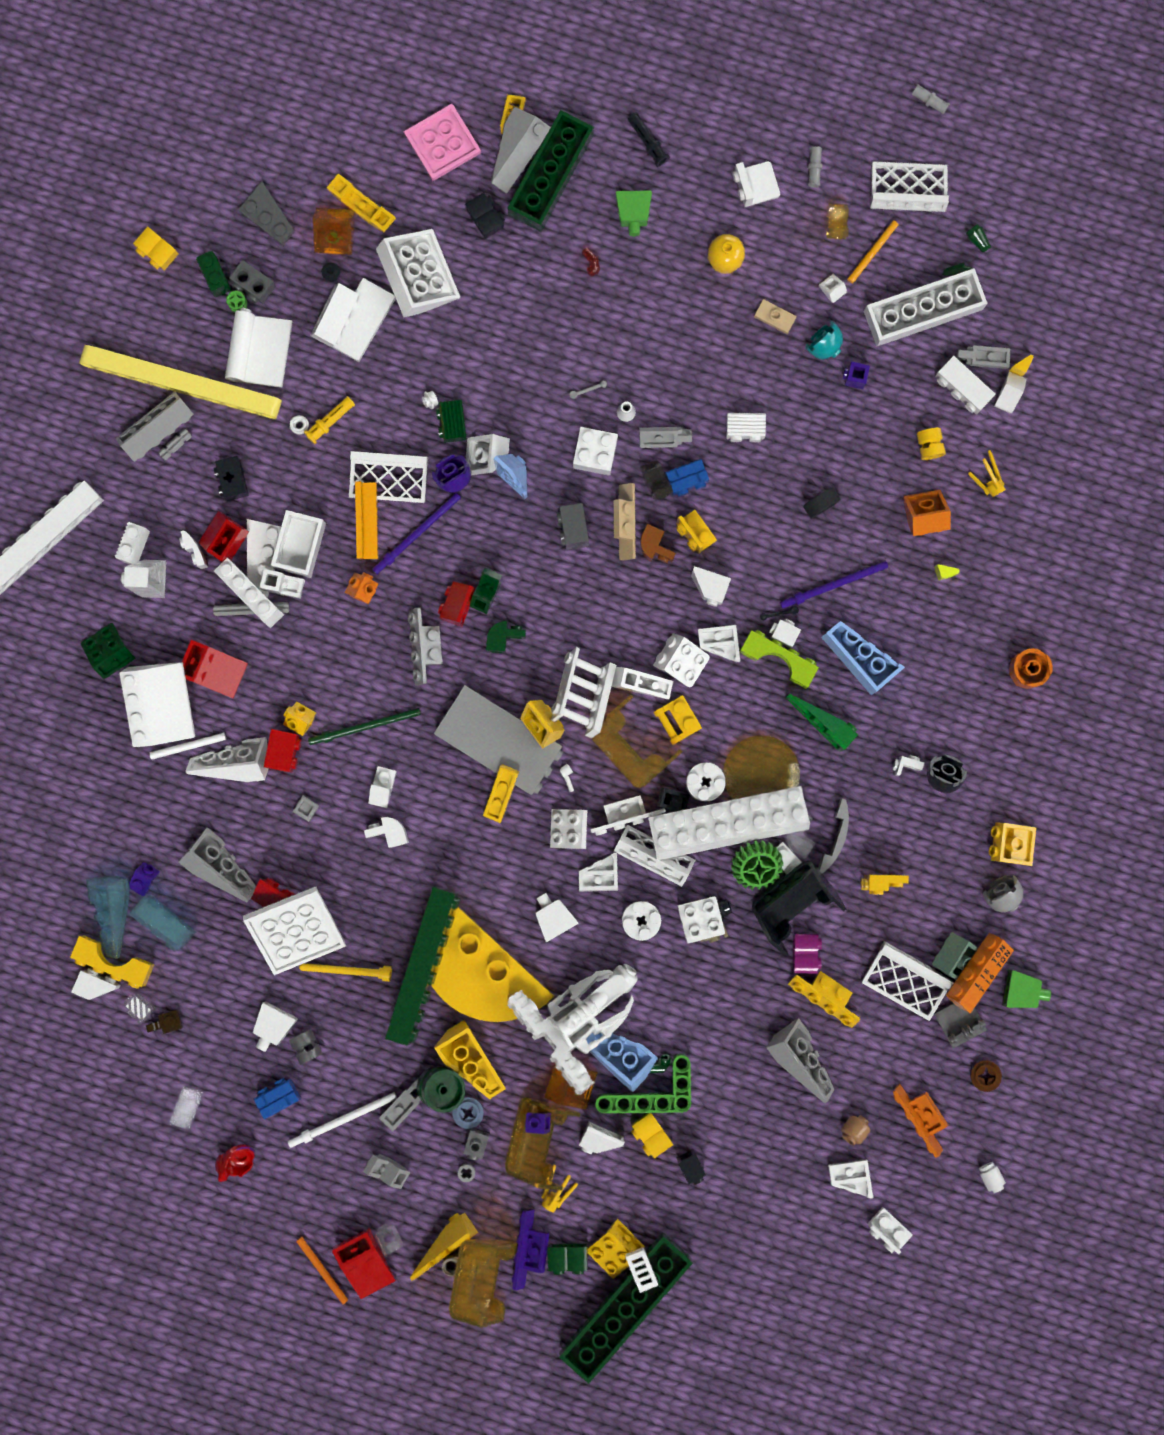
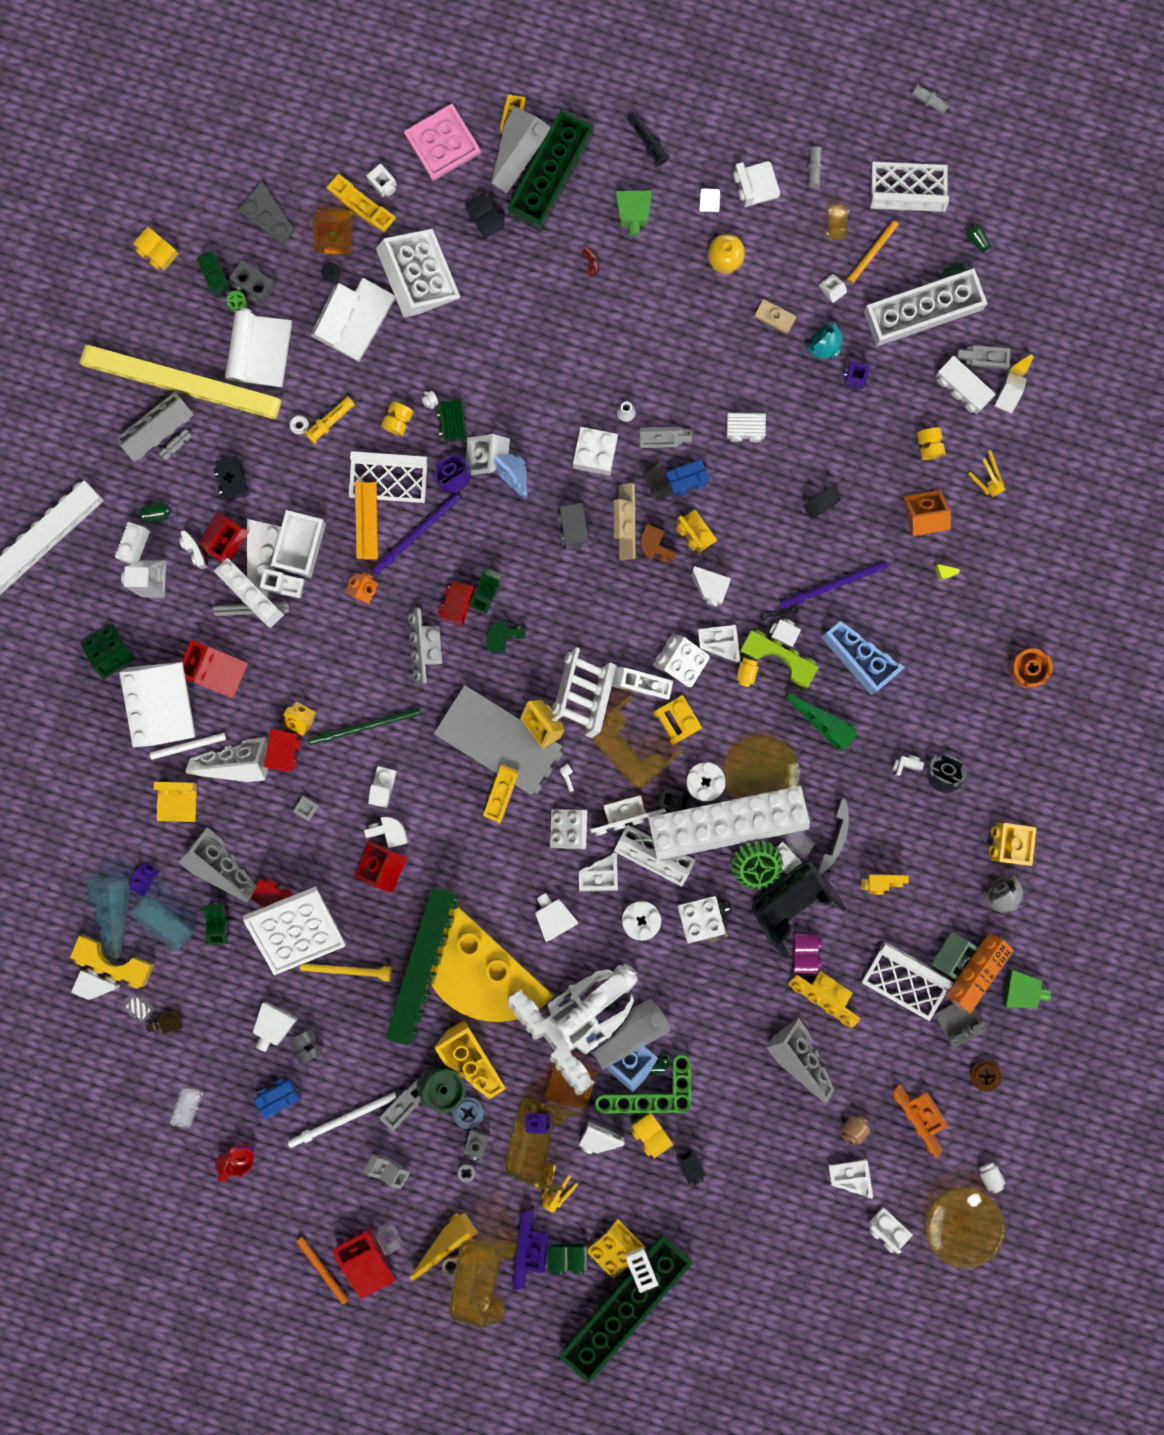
light grey hinge [570,380,607,399] -> none
none -> dark green brick [141,501,171,523]
none -> yellow bracket [154,782,197,822]
none -> dark green brick [203,903,229,945]
none -> red slope [354,841,407,893]
none -> white brick [366,164,397,197]
none -> yellow wheel [380,401,414,436]
none -> light grey wedge [593,998,670,1070]
none -> white slope [700,189,720,212]
none -> yellow brick [736,657,759,687]
none -> clear yellow dish [925,1187,1005,1269]

